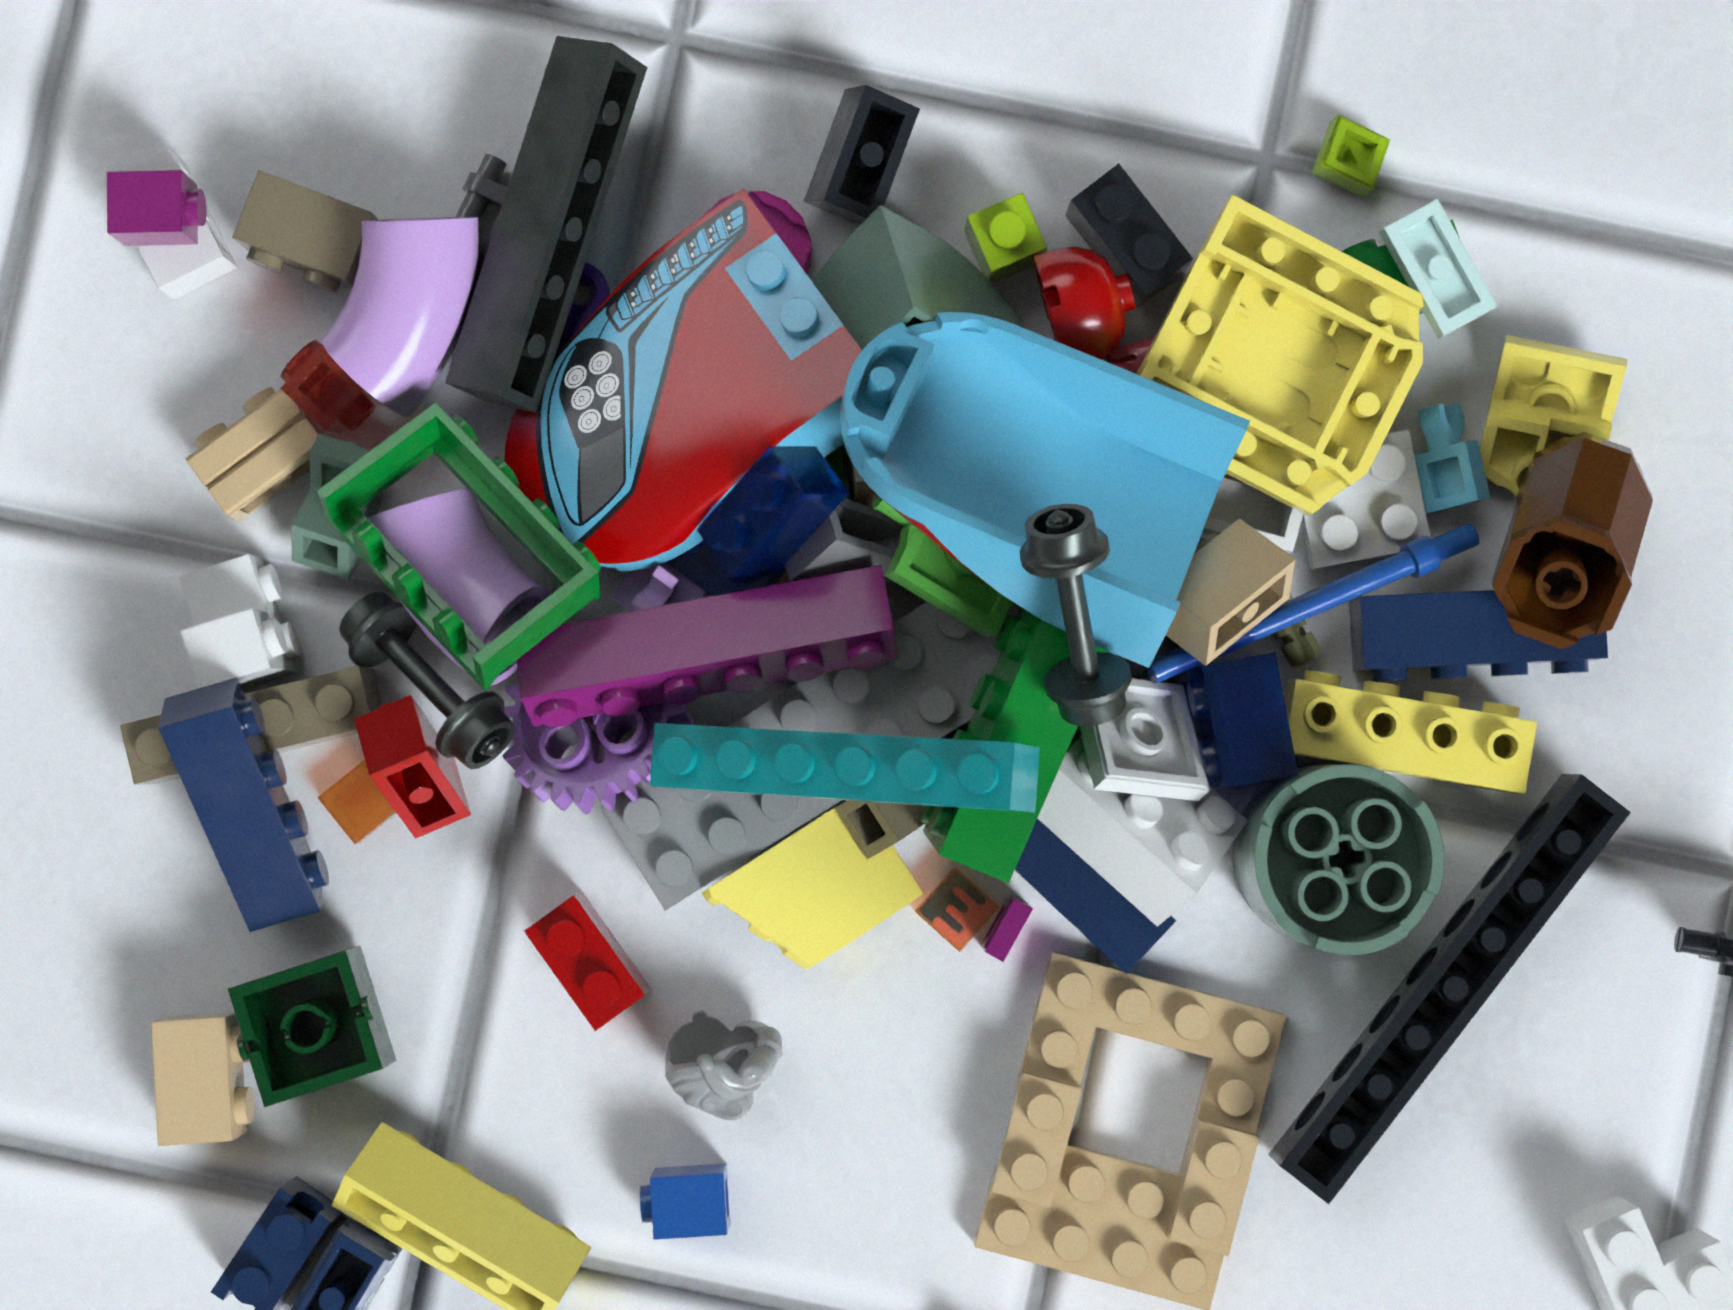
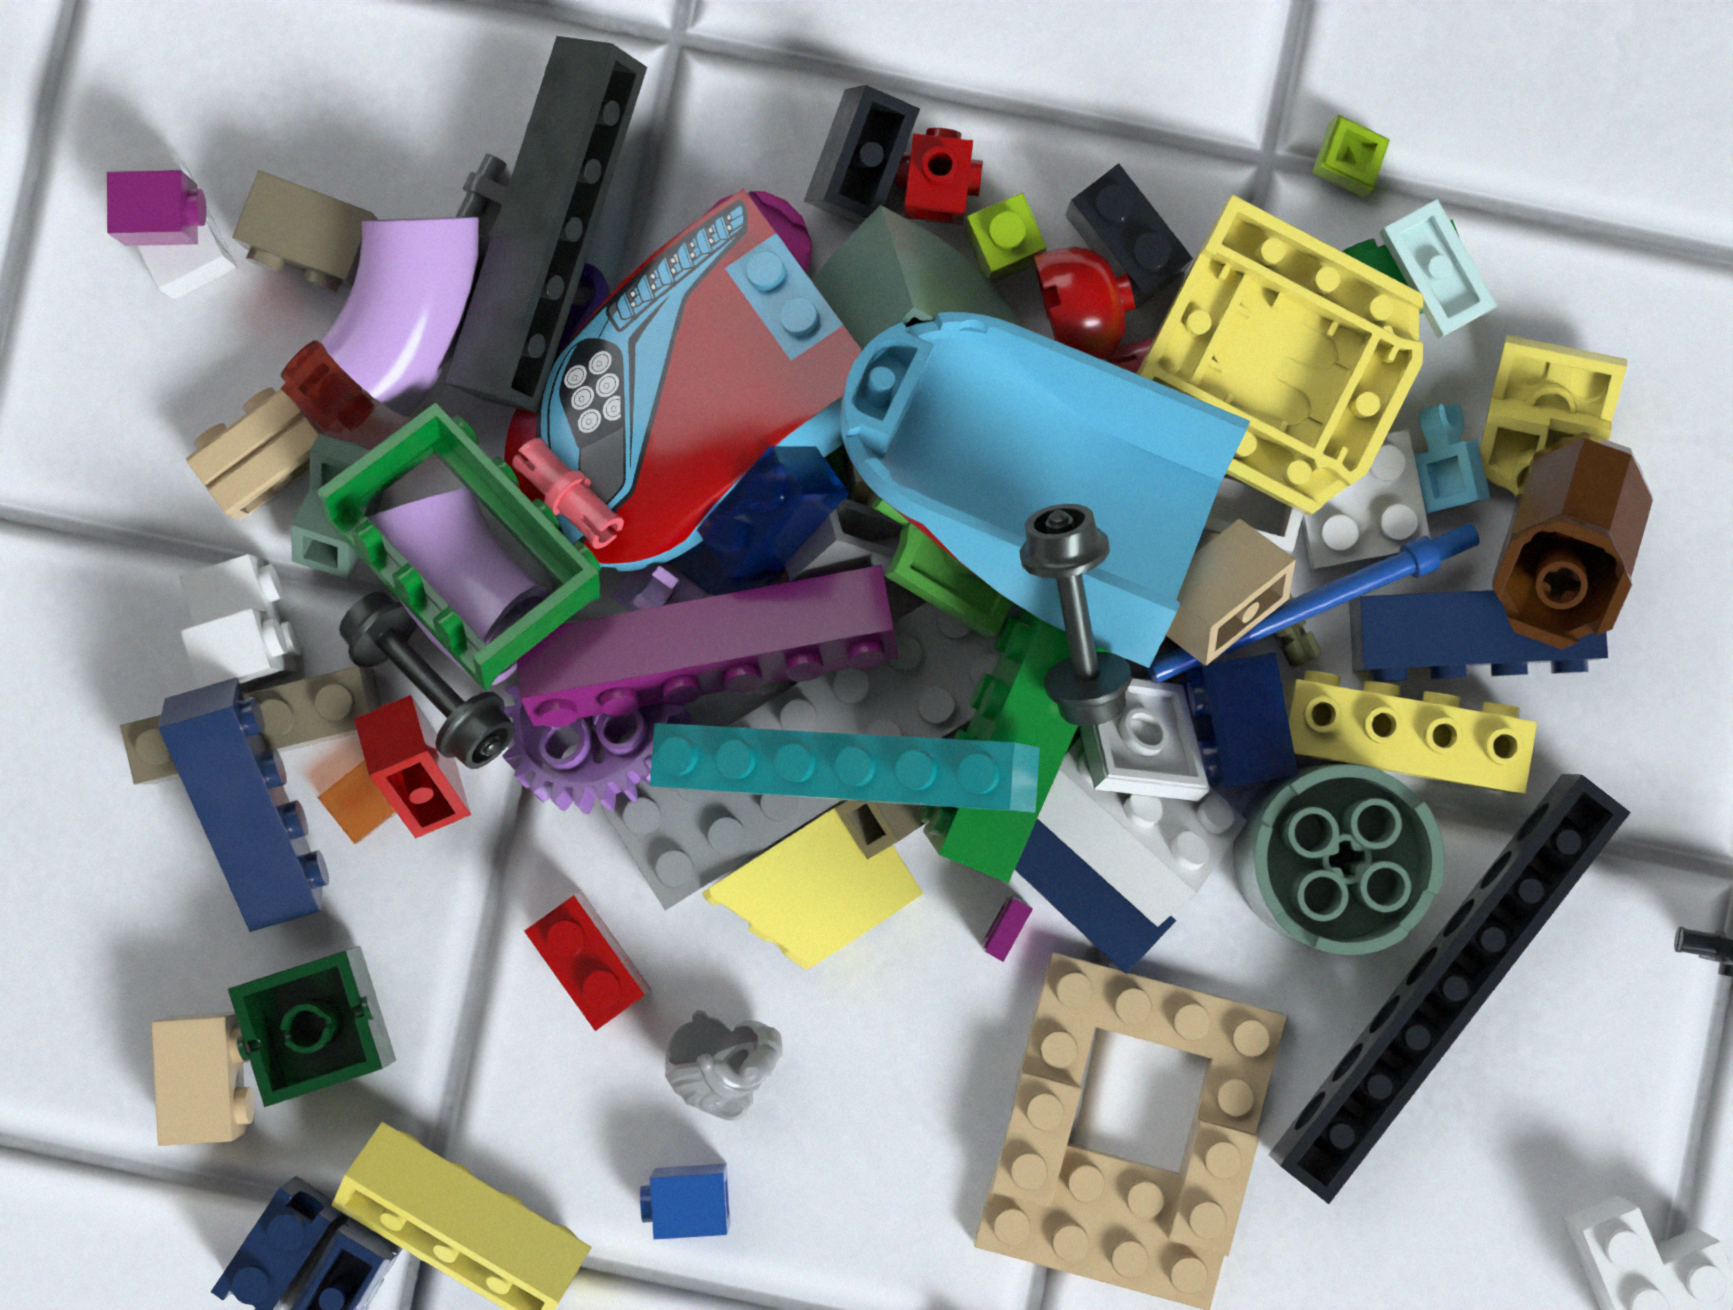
clear orange tile [914,866,1000,952] -> none
none -> coral pin [512,438,624,549]
none -> red brick [895,128,983,225]

